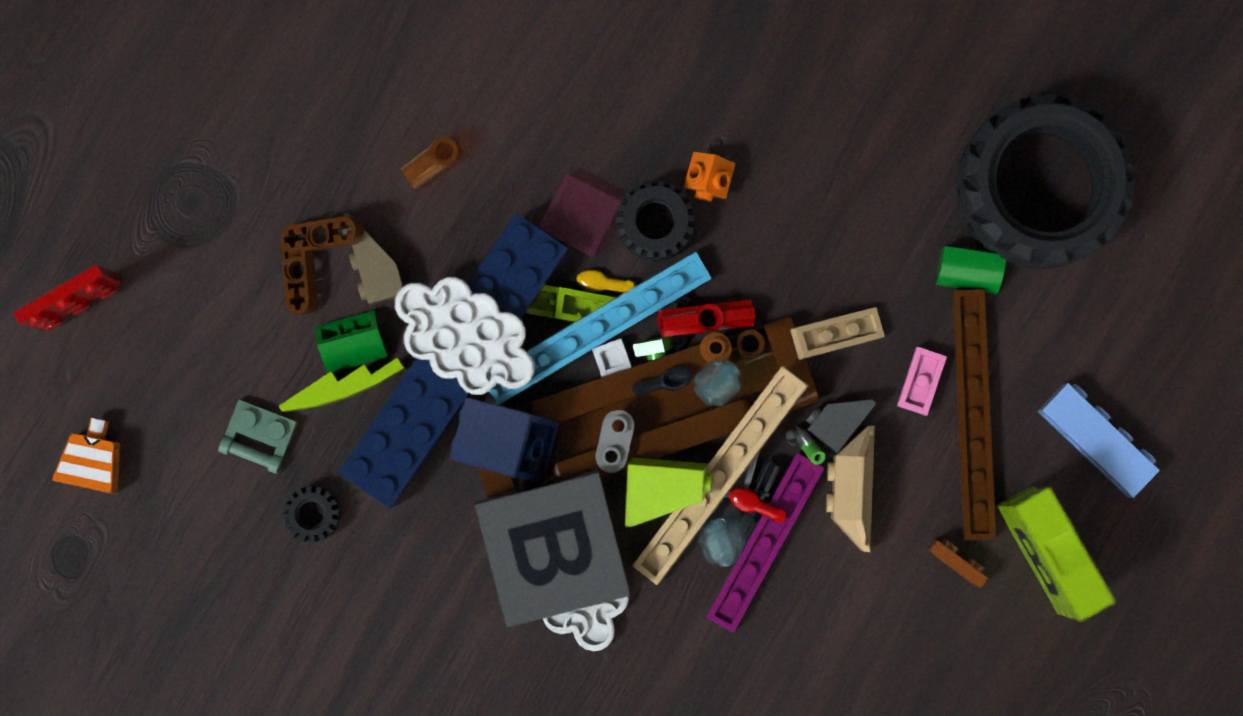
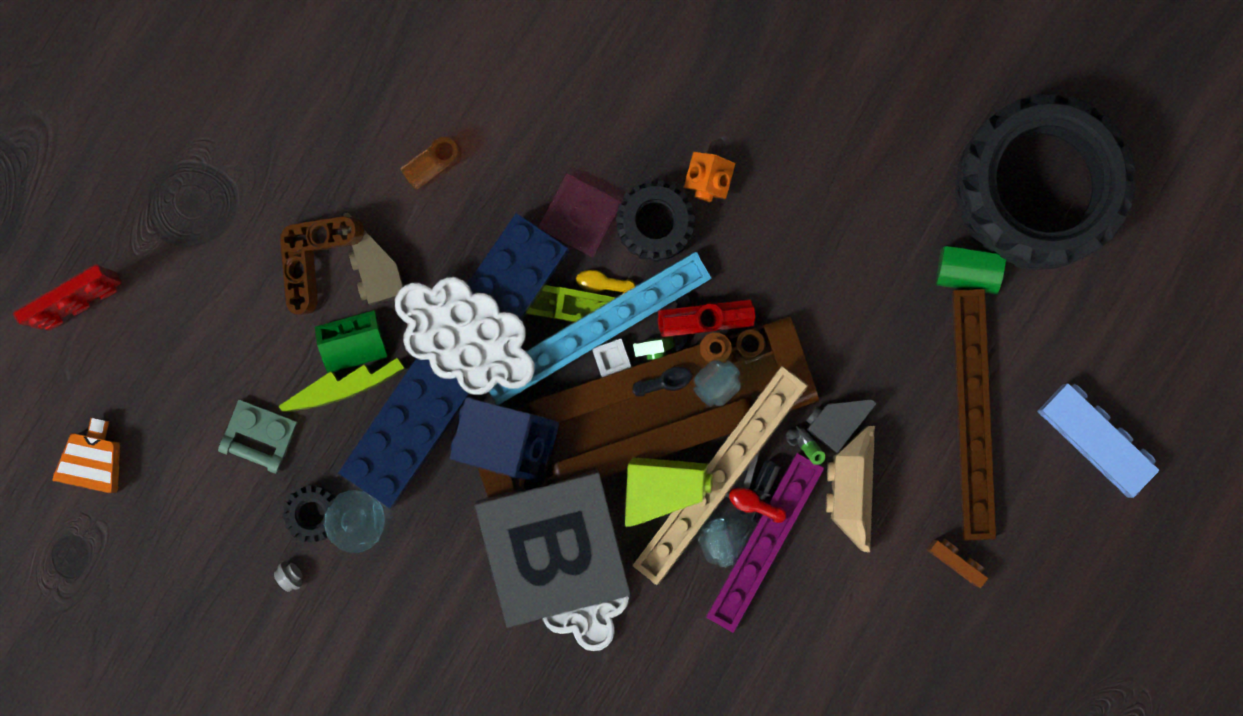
light grey plate [596,410,634,473] -> none
tan plate [790,307,885,360] -> none
bright pink plate [896,347,947,416] -> none
lime tile [996,487,1115,621] -> none
none -> light grey plate [274,561,303,592]
none -> clear light blue tile [324,490,385,553]

